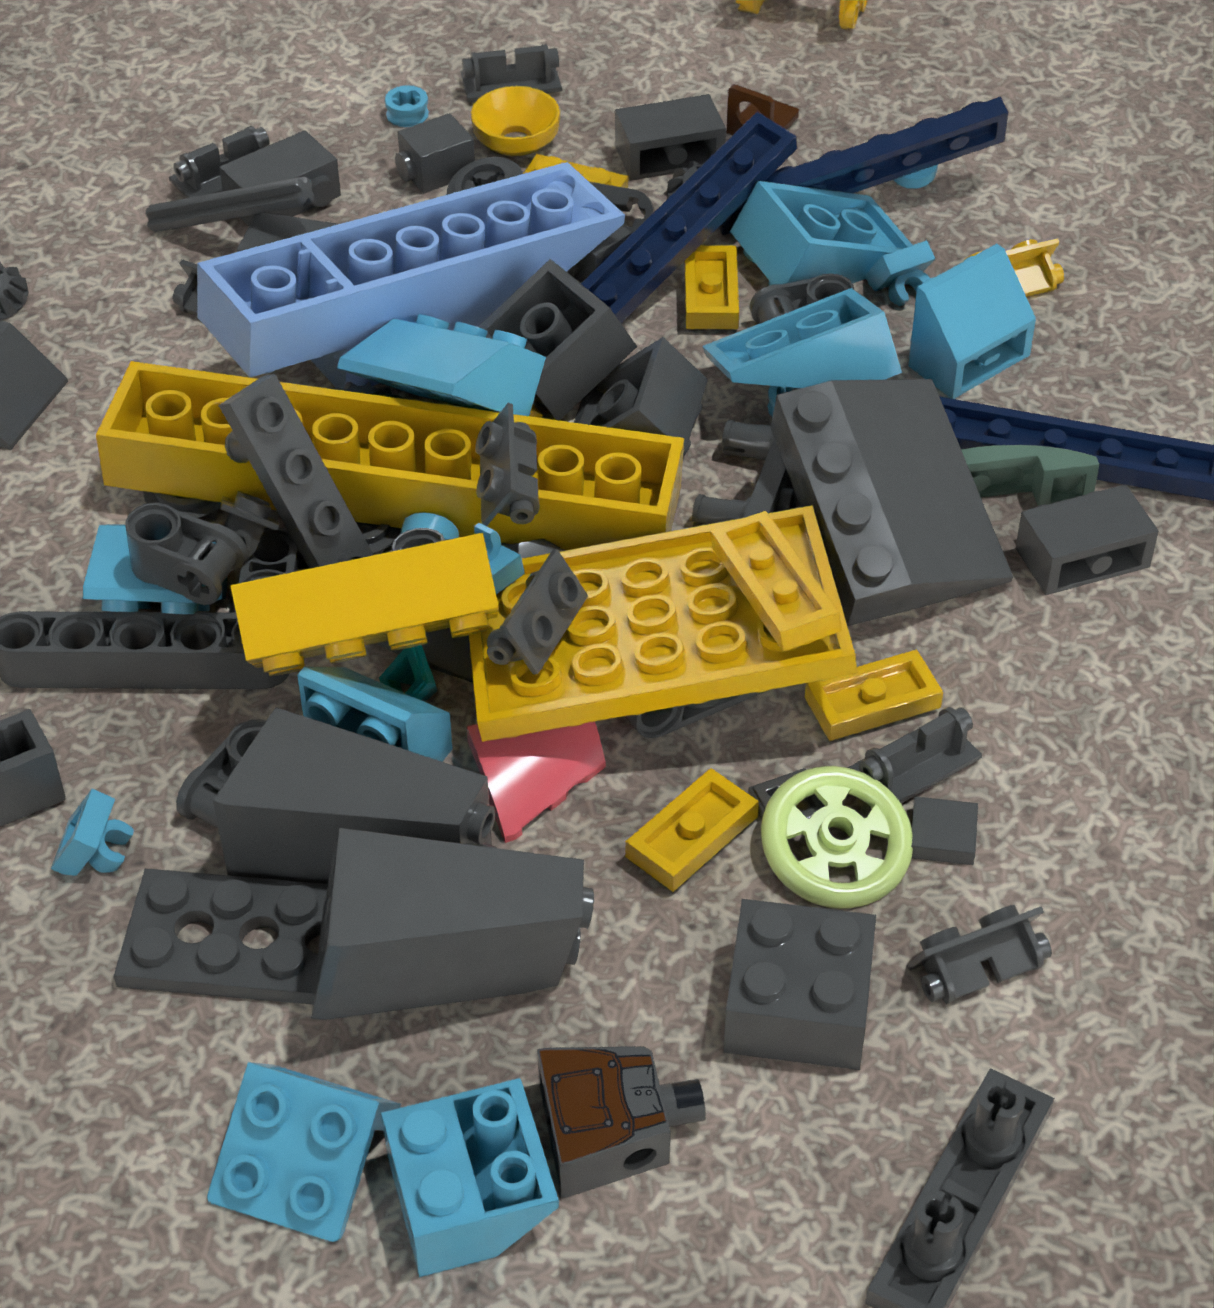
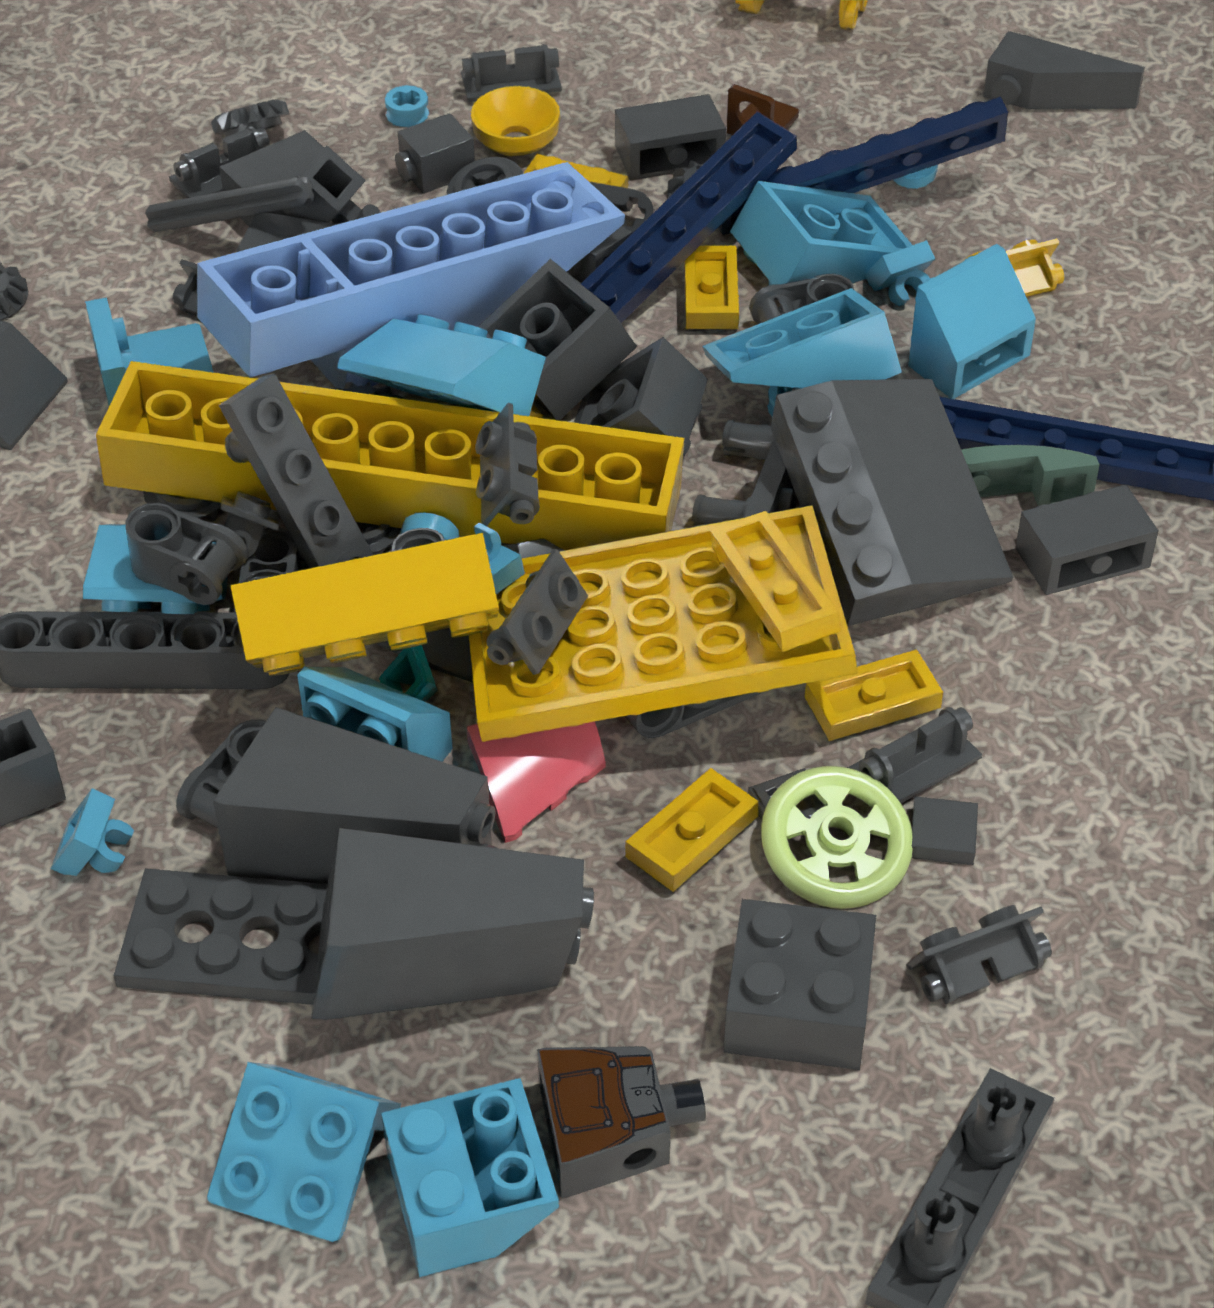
none -> medium azure bracket [85,297,214,406]
none -> dark grey gear [211,99,289,137]
none -> dark grey brick [283,145,381,224]
none -> dark grey slope [983,31,1145,109]

